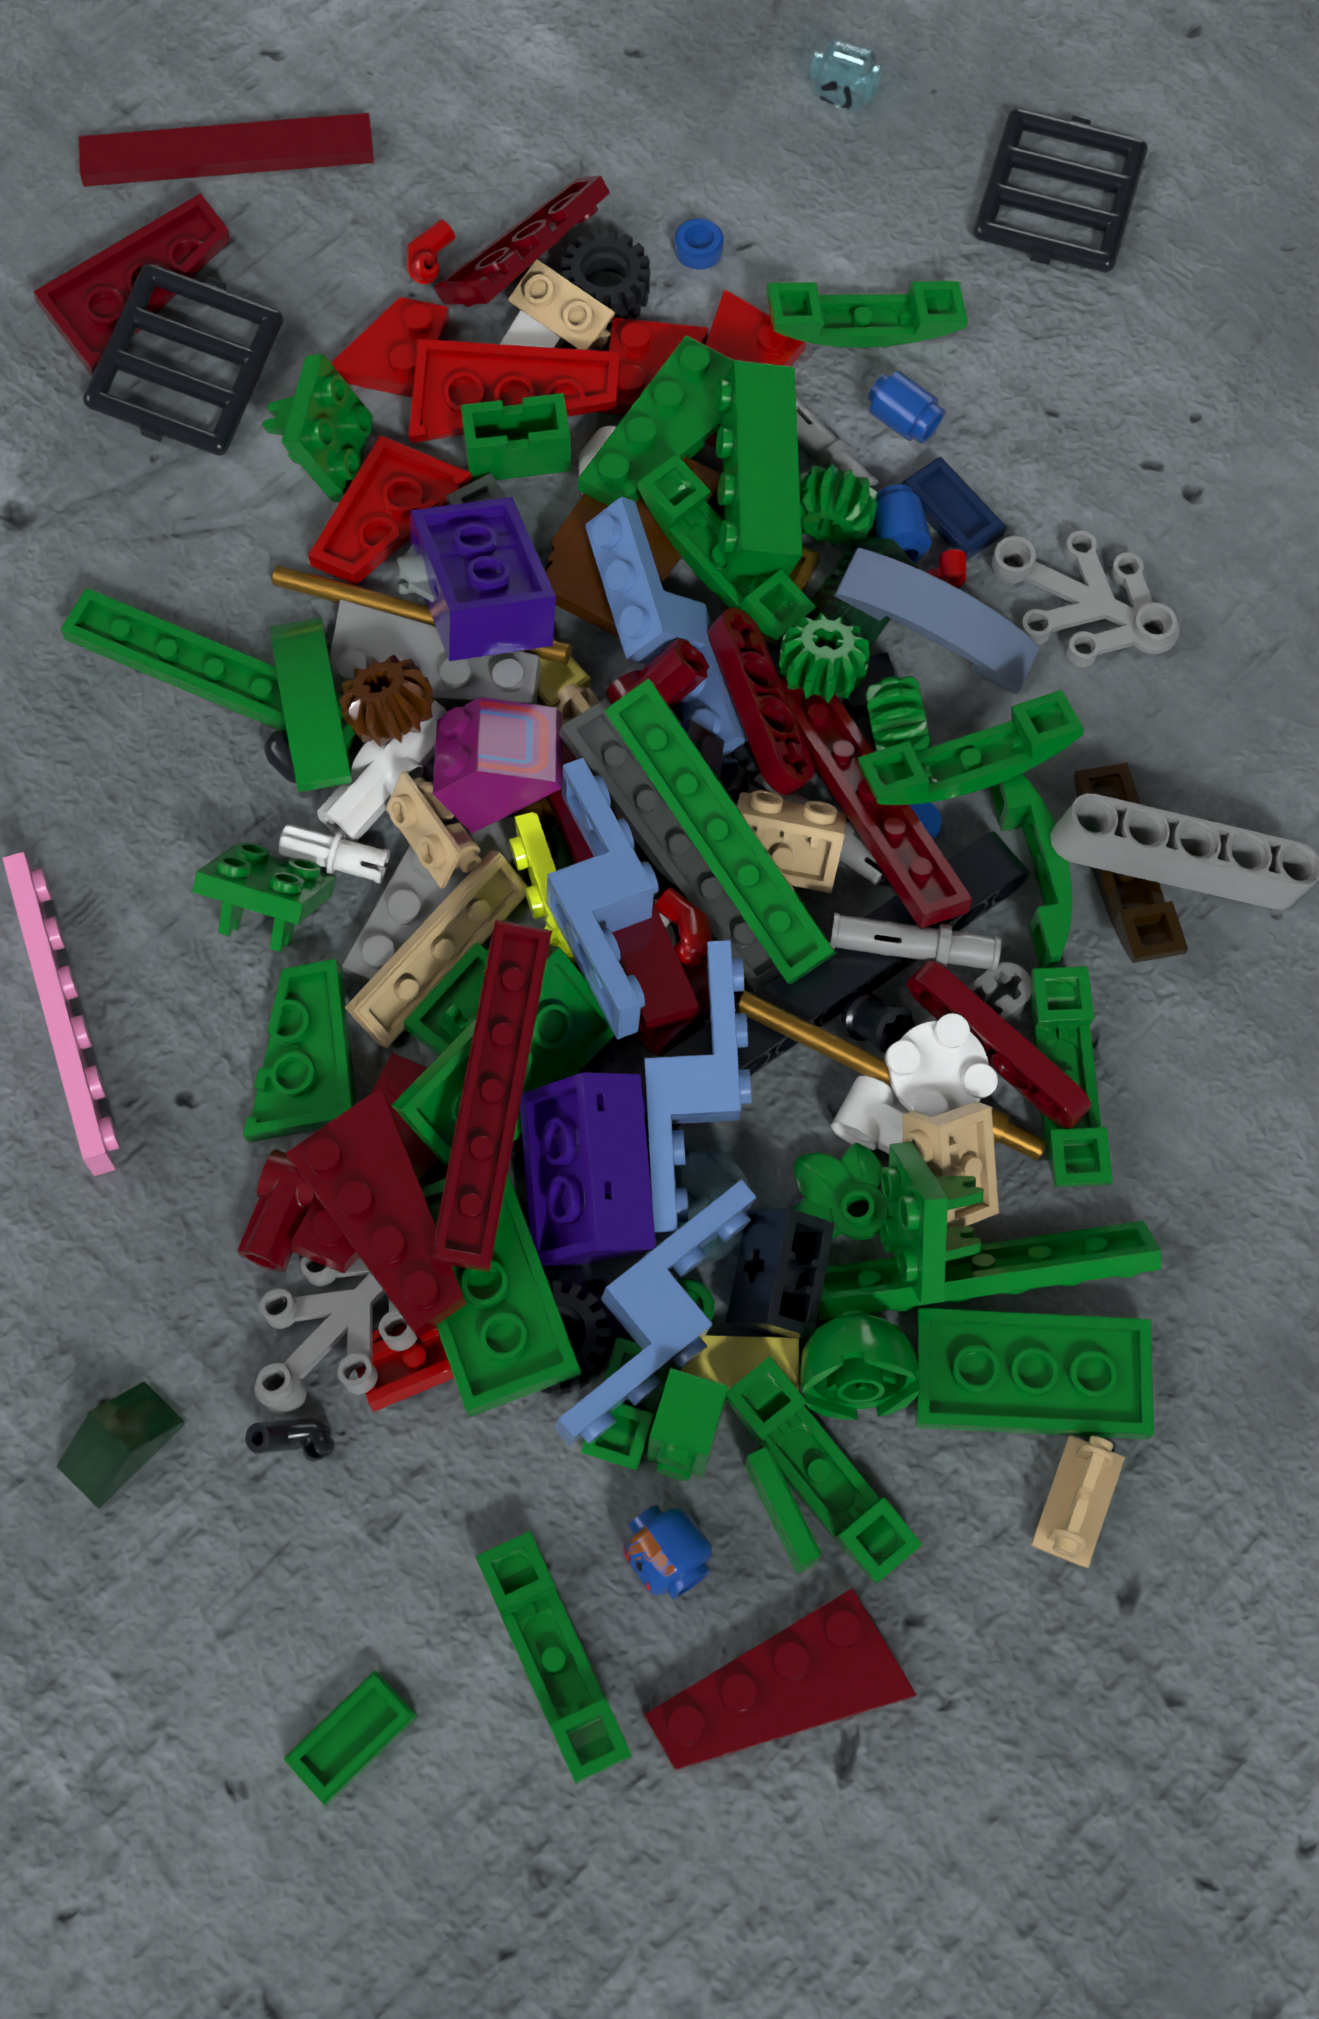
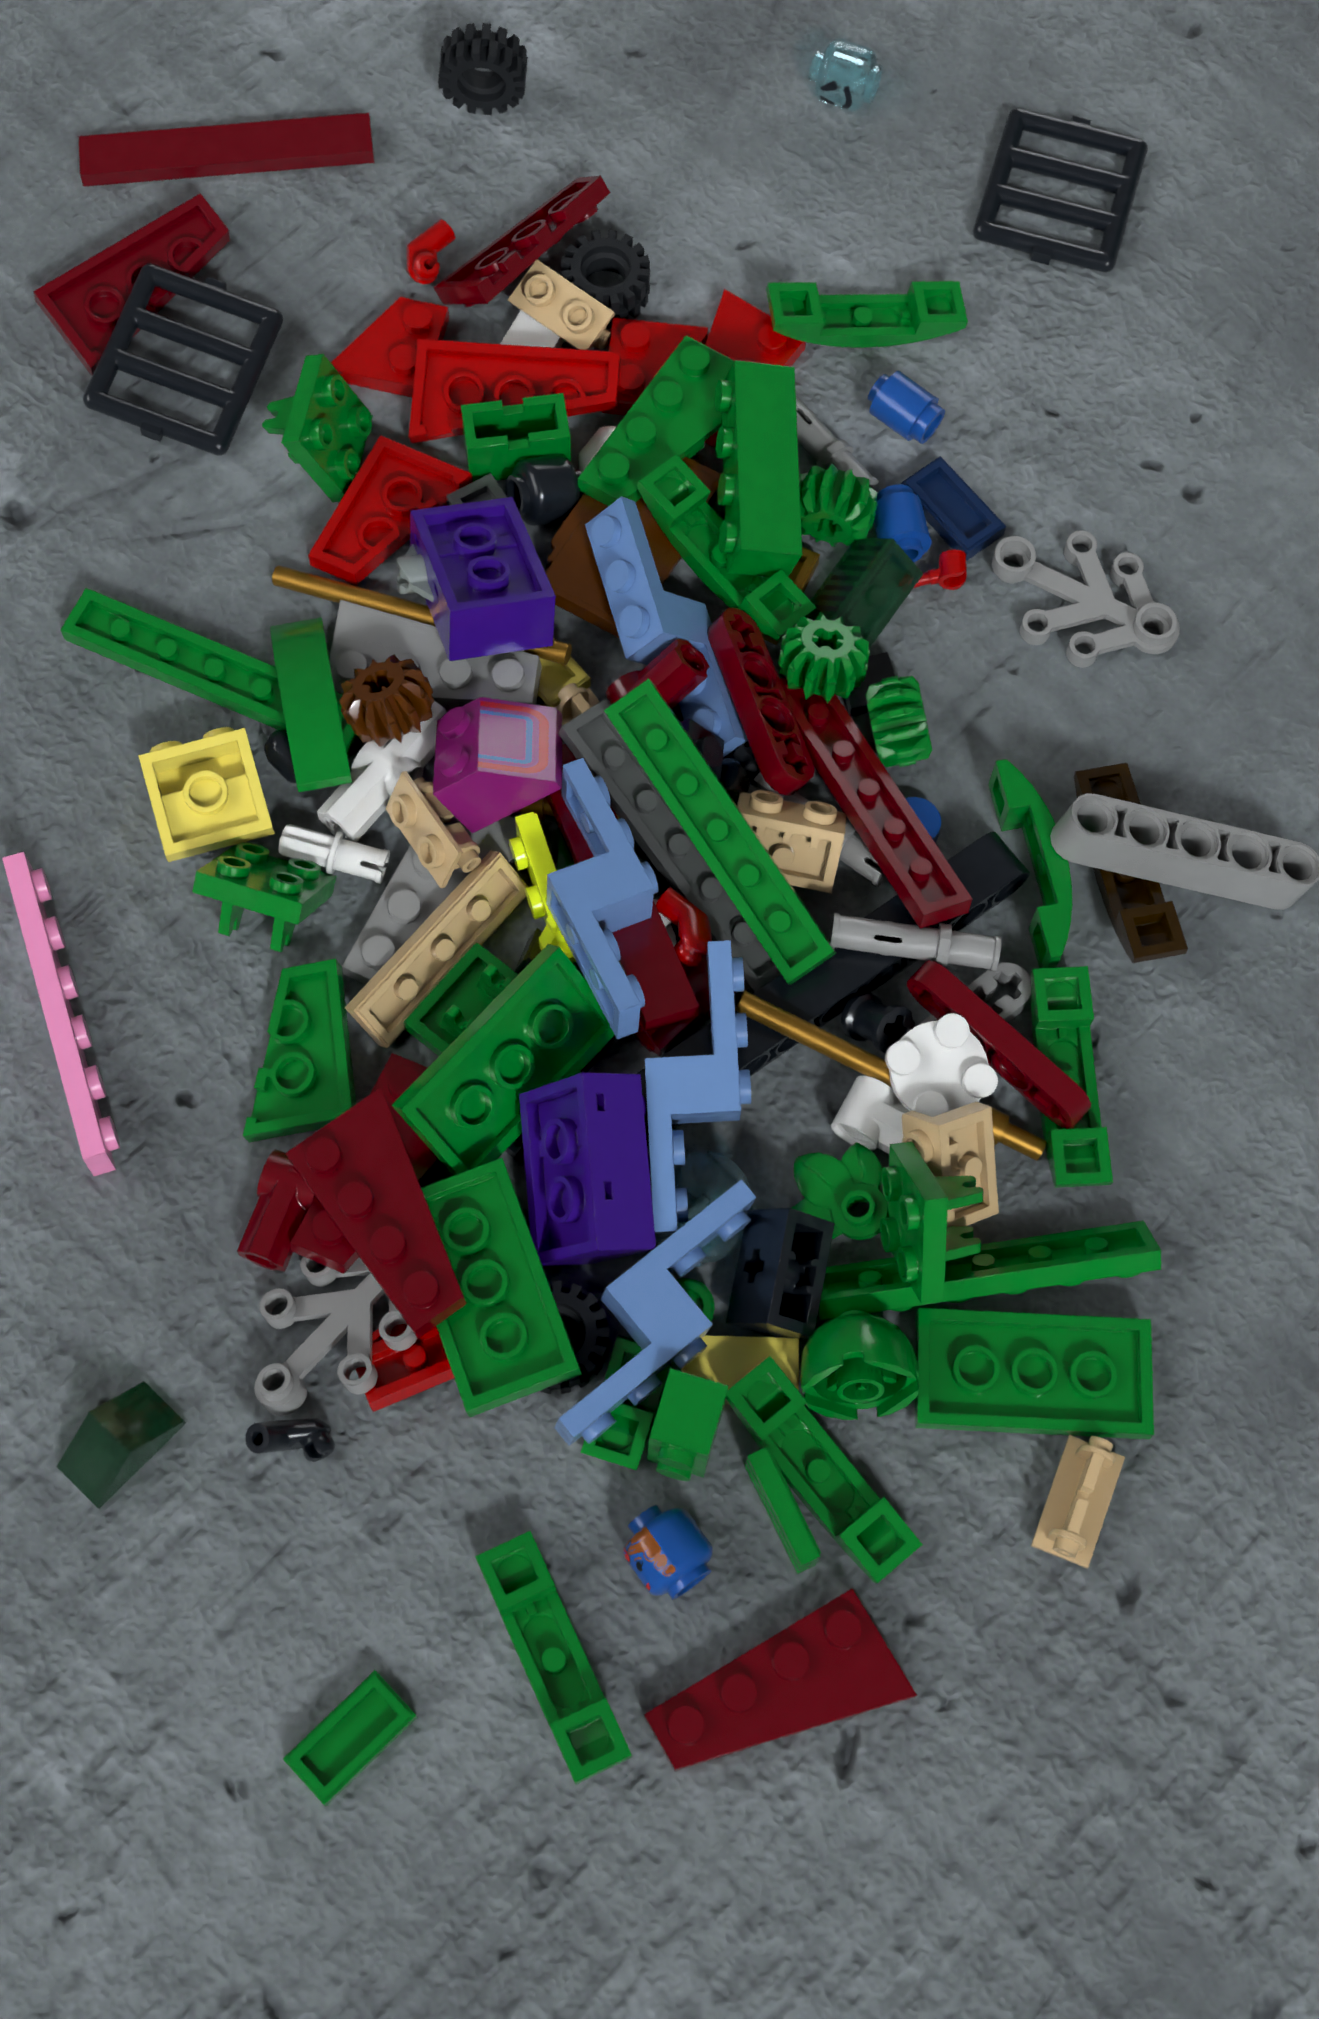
dark red tile [430,920,552,1272] -> none
blue tile [674,218,724,270] -> none
sand blue slope [834,548,1040,695] -> none
green slope [858,689,1084,805] -> none
none -> light yellow plate [138,727,274,862]
none -> black tyre [438,23,528,115]
none -> black head [505,454,584,526]

